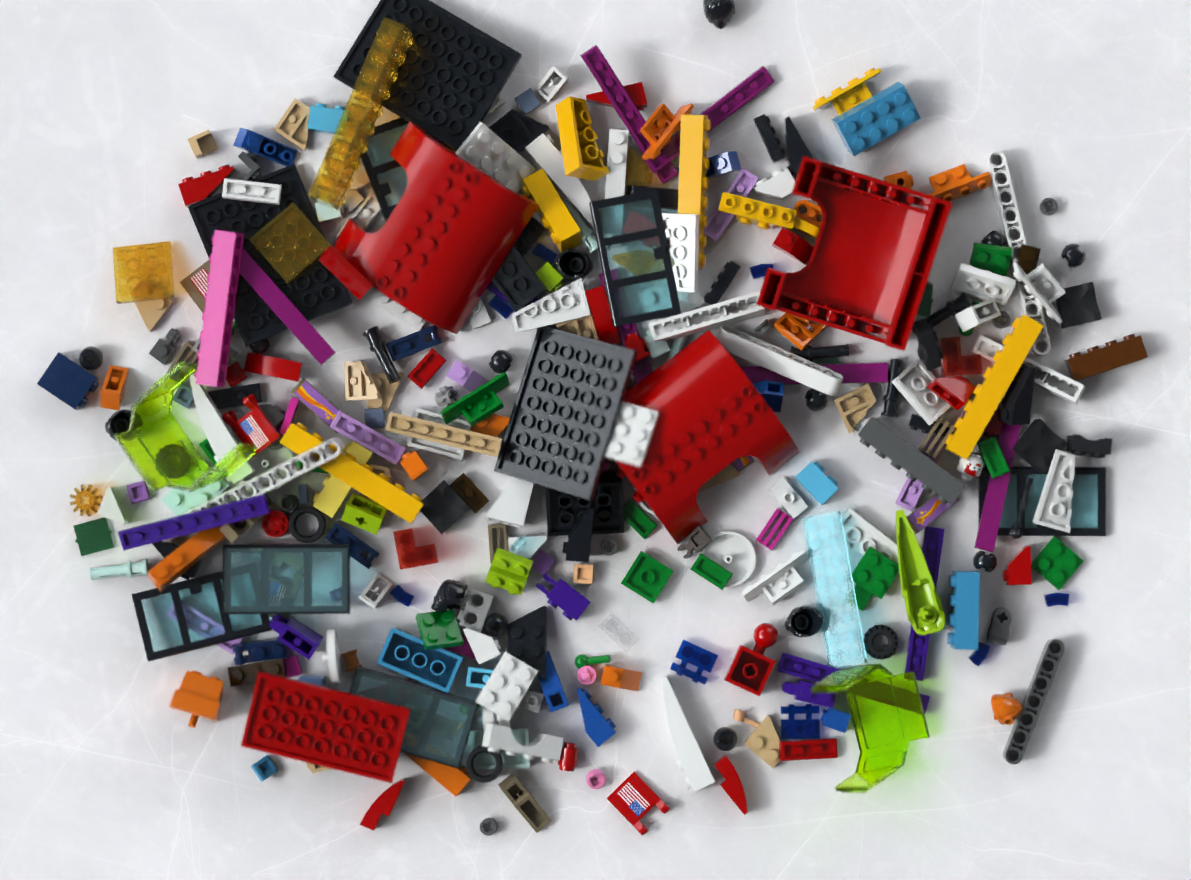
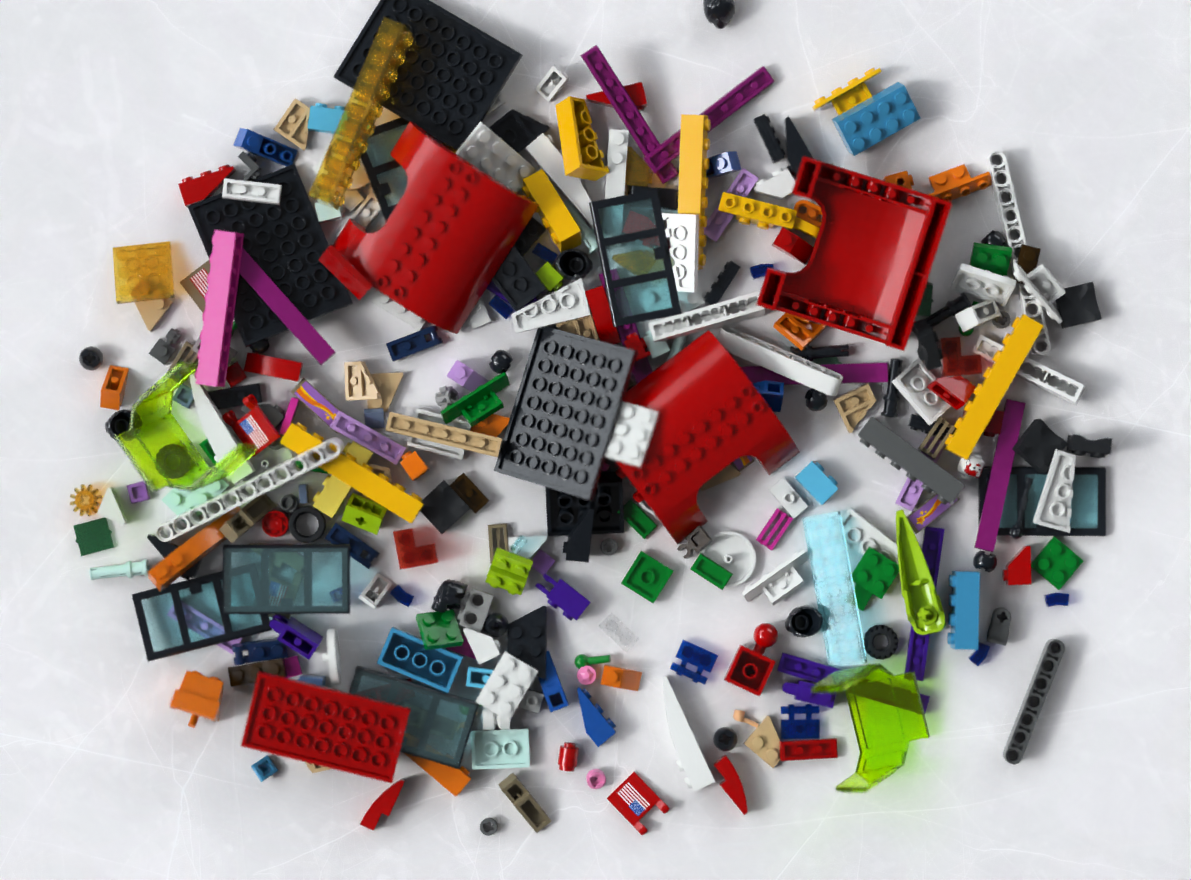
dark blue panel [37,352,99,410] -> none
dark purple plate [118,493,270,551] -> none
tan panel [188,130,218,159] -> none
clear yellow plate [249,203,331,284] -> none
dark orange bush [340,649,362,673] -> none
black pin [363,326,401,384] -> none
red plate [407,348,447,389] -> none
black tyre [466,746,503,783] -> none
white arch [482,723,564,763] -> none
white slope [486,478,534,529] -> none
sand blue tile [515,88,541,115] -> none
light nougat plate [573,564,593,584] -> none
orange bracket [639,103,694,160] -> none
dark grey bush [754,319,773,337] -> none
blue brick [820,707,851,733] -> none
green tile [977,436,1010,479] -> none
orange helmet [991,693,1023,725] -> none
black slope [1000,364,1035,425] -> none
dark grey bush [1040,198,1058,216] -> none
black piece [1061,243,1085,267] -> none
reddish brown brick [1065,334,1148,381] -> none

